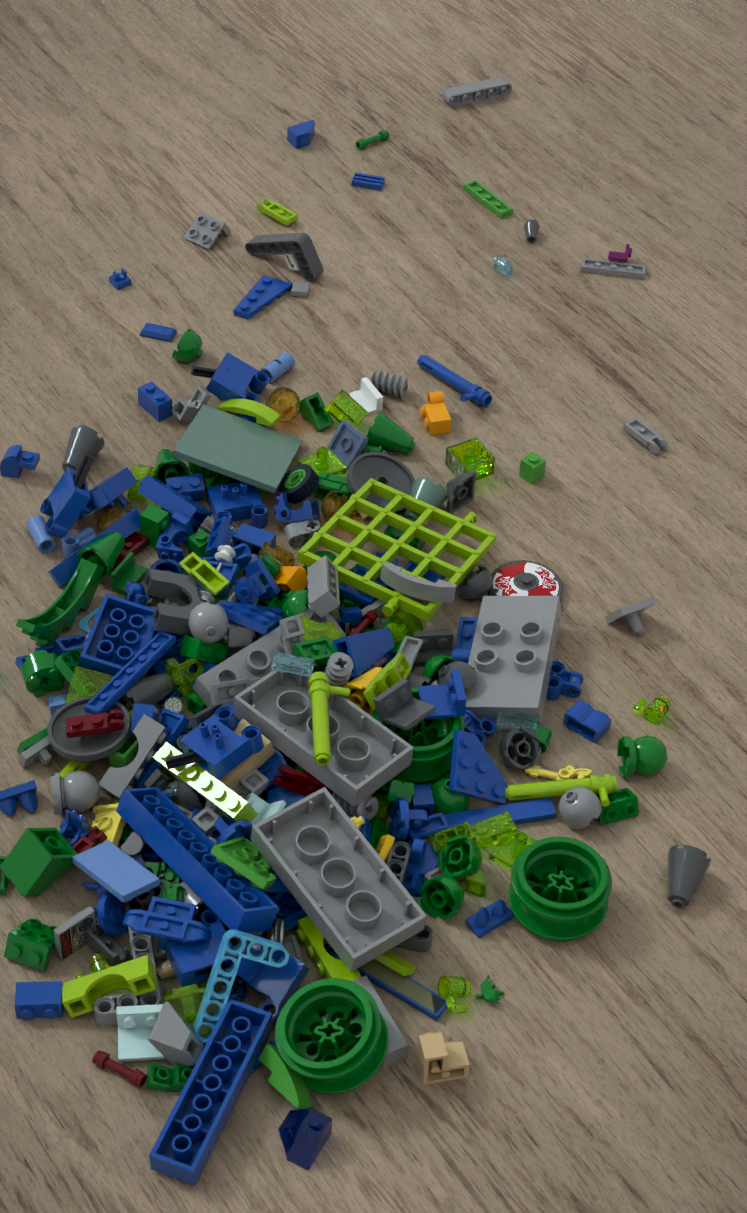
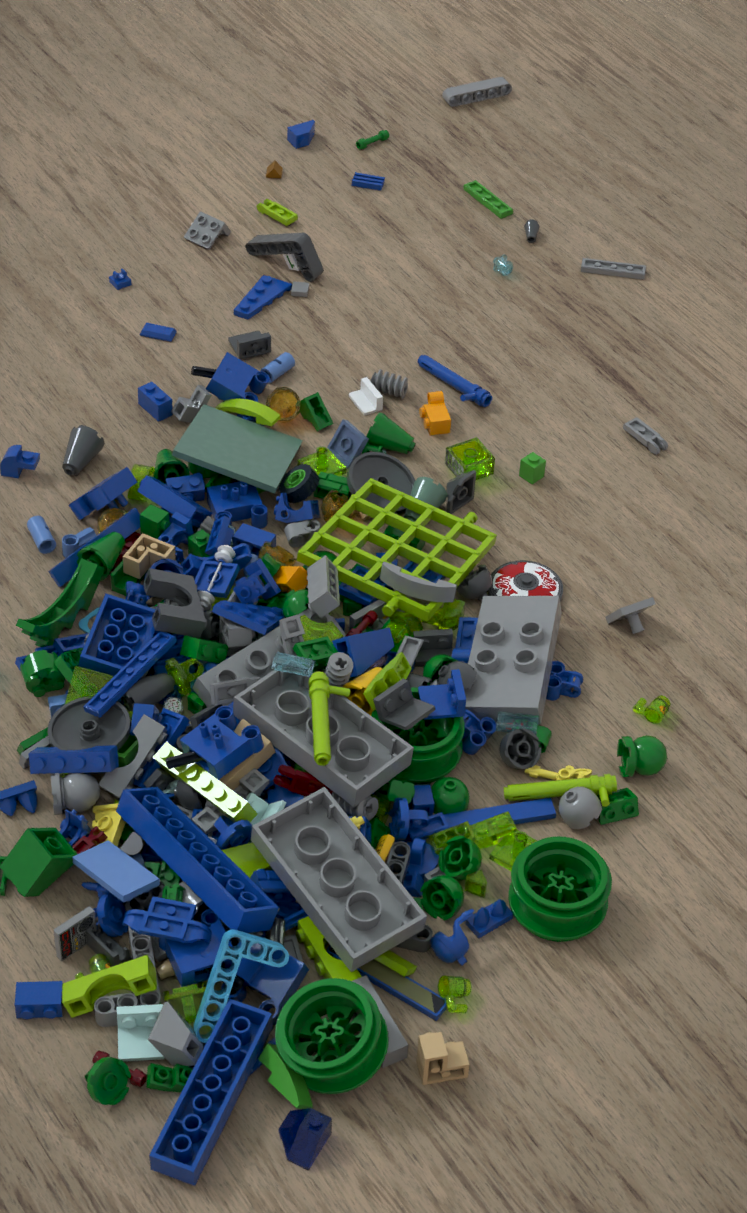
green bracket [4,919,57,972] -> none
blue piece [40,455,93,539] -> none
dark red hinge [66,710,125,738] -> none
green cylinder [172,328,203,363] -> none
lime slope [179,552,230,596] -> none
light grey cylinder [188,602,228,643] -> none
bright green plate [210,836,276,889] -> none
clear neon green brick [324,389,368,427] -> none
blue slope [338,606,362,623] -> none
blue plate [449,730,507,805] -> none
green piece [475,975,504,1004] -> none
blue brick [563,700,611,743] -> none
magenta bracket [608,244,632,262] -> none
dark grey cone [668,845,711,908] -> none
none -> blue arch [28,745,119,774]
none -> green tile [85,1057,131,1105]
none -> tan brick [123,533,176,579]
none -> dark grey bracket [228,331,271,359]
none -> pearl gold slope [266,160,283,179]
none -> clear neon green brick [421,599,465,631]
none -> blue hair [430,909,475,966]

